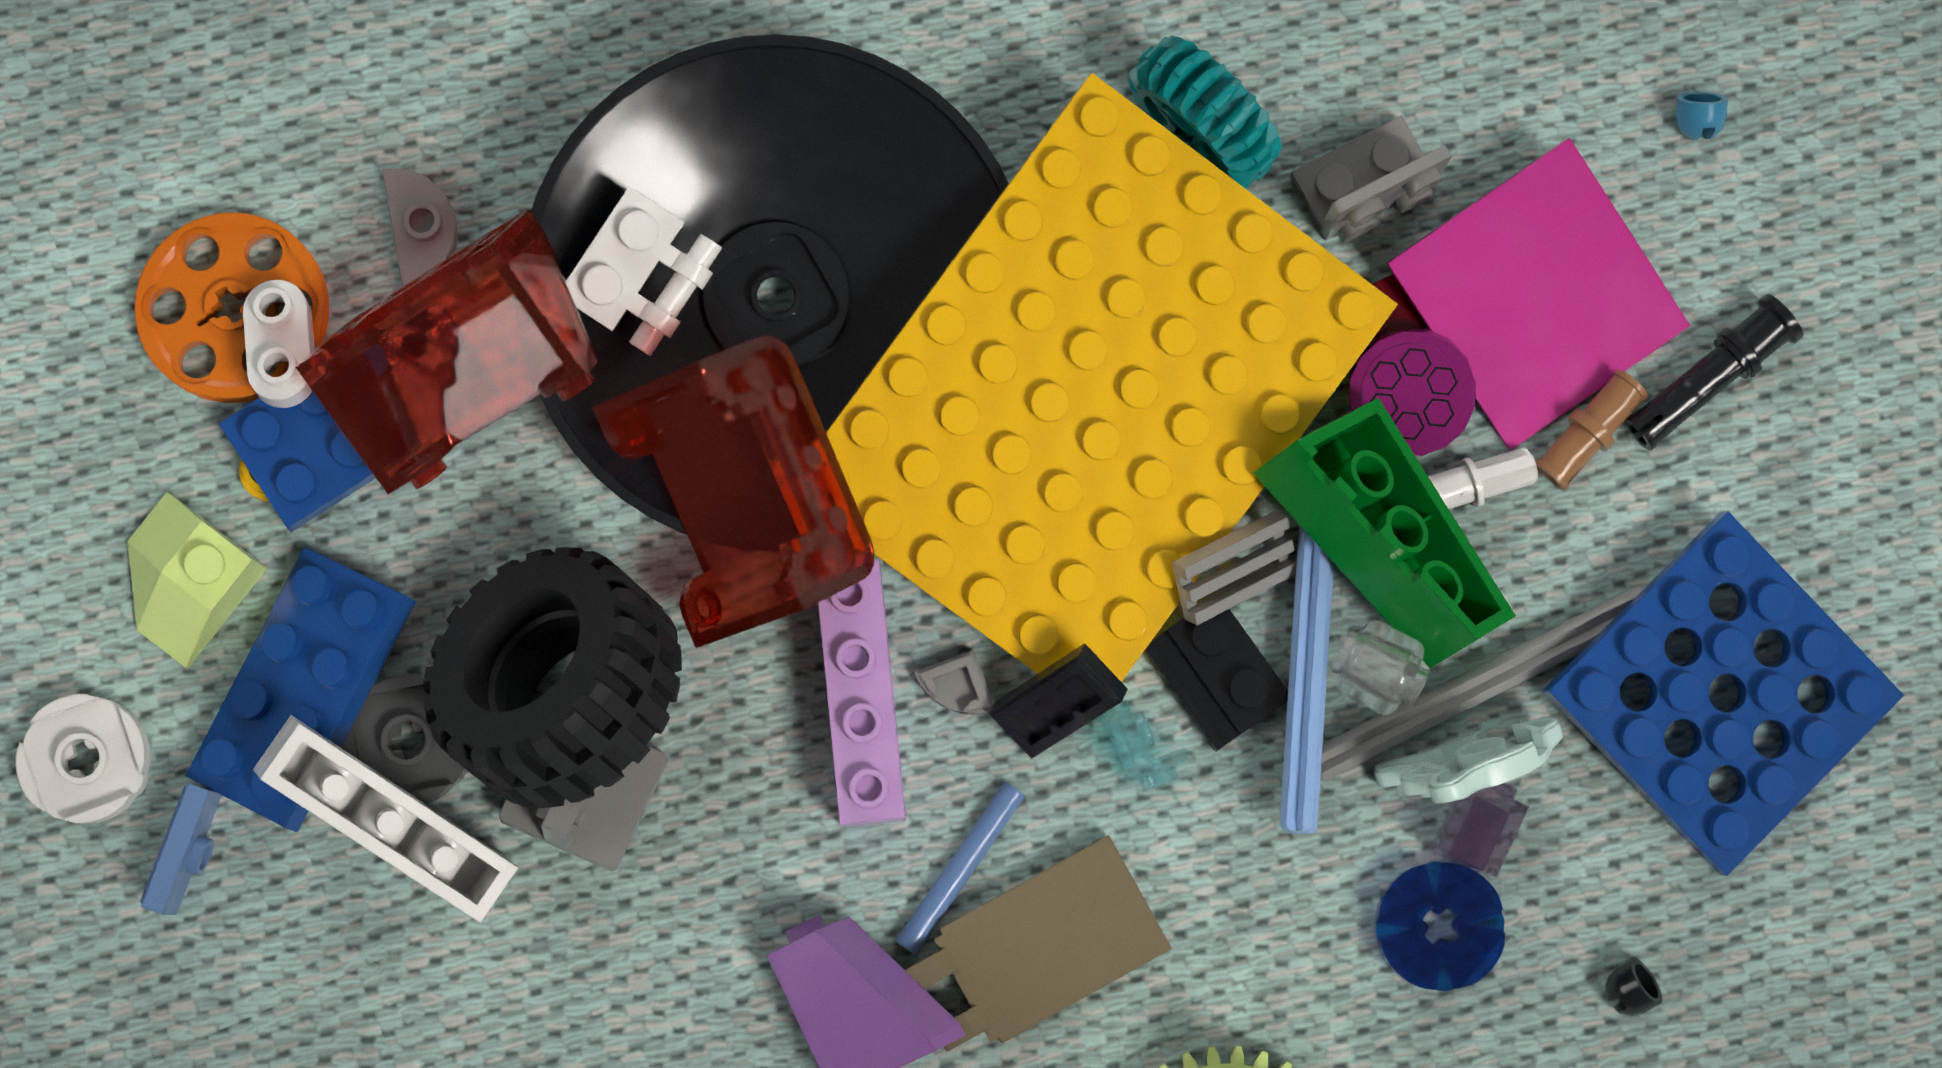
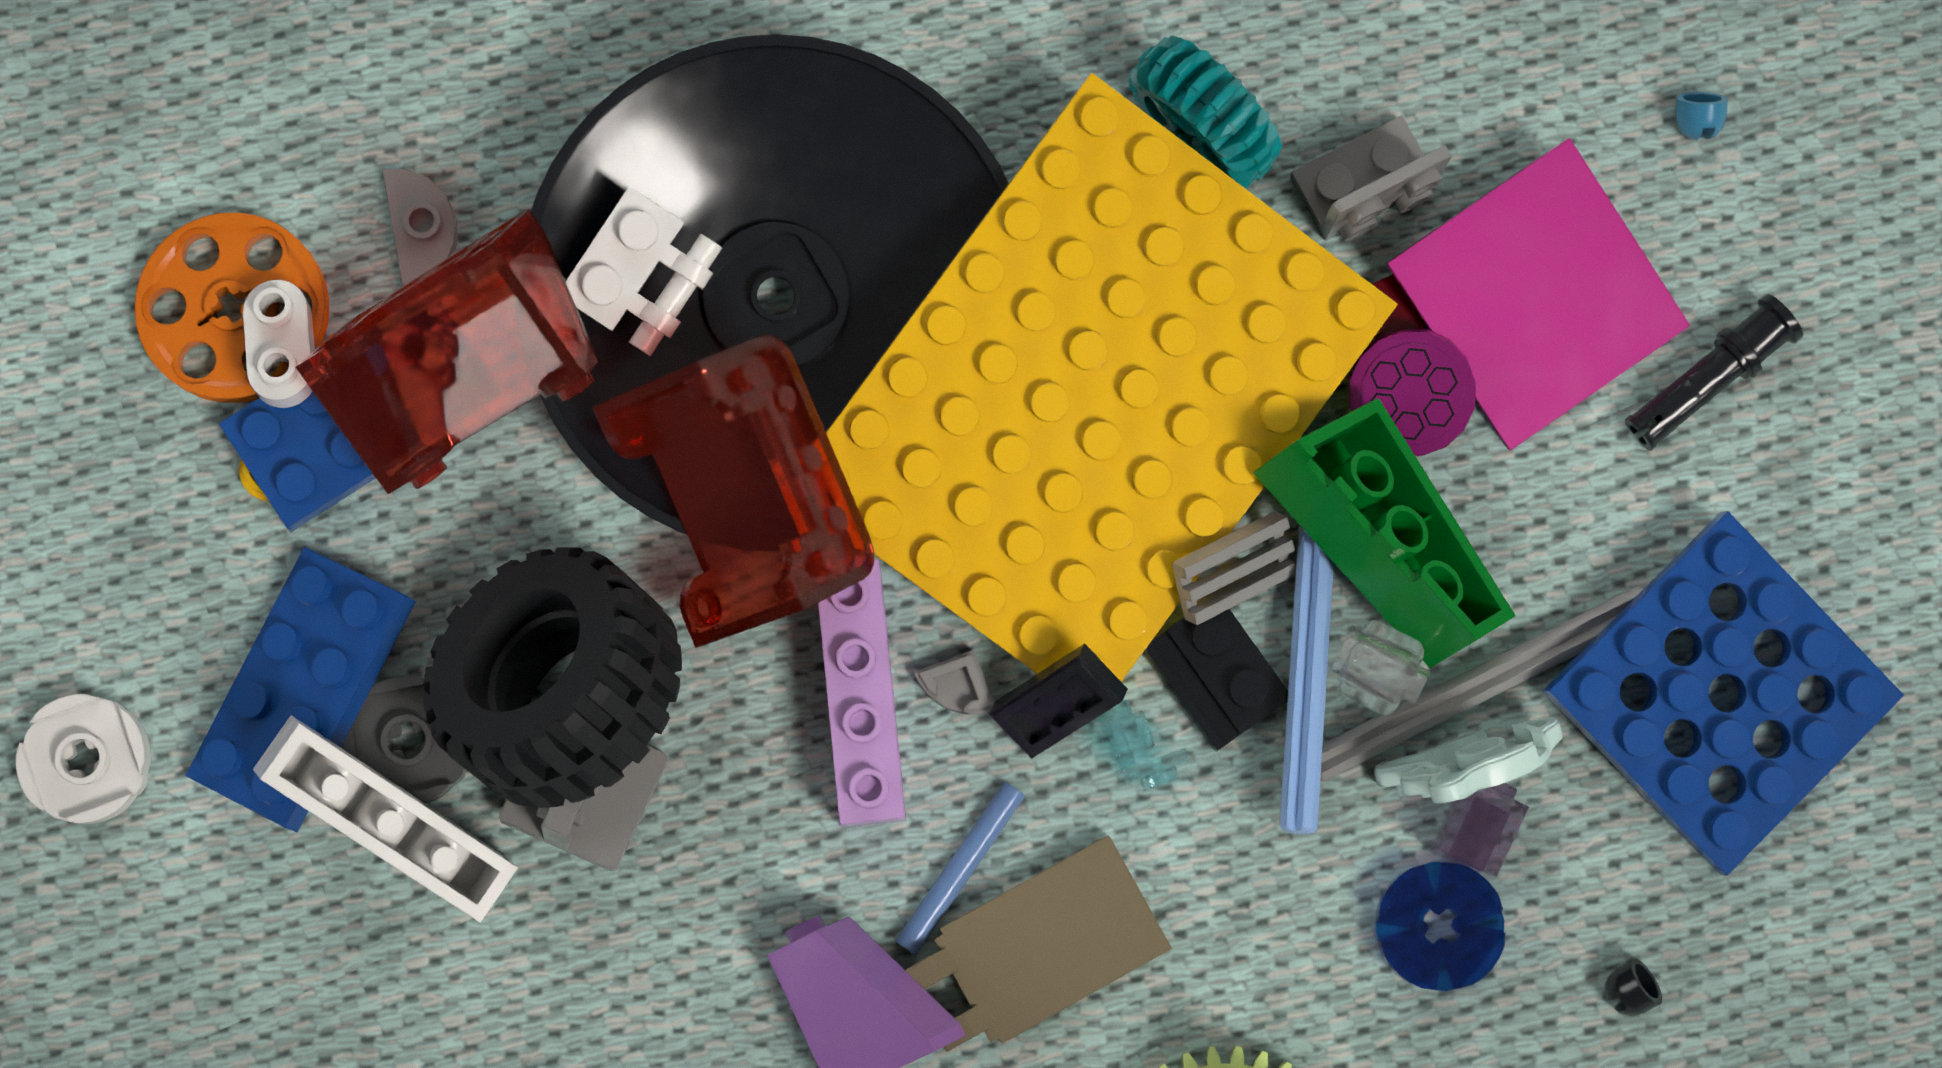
yellowish green slope [127,492,267,669] -> none
medium blue plate [140,783,222,915] -> none
white axle [1428,448,1538,509] -> none
medium nougat pin [1536,369,1649,491] -> none

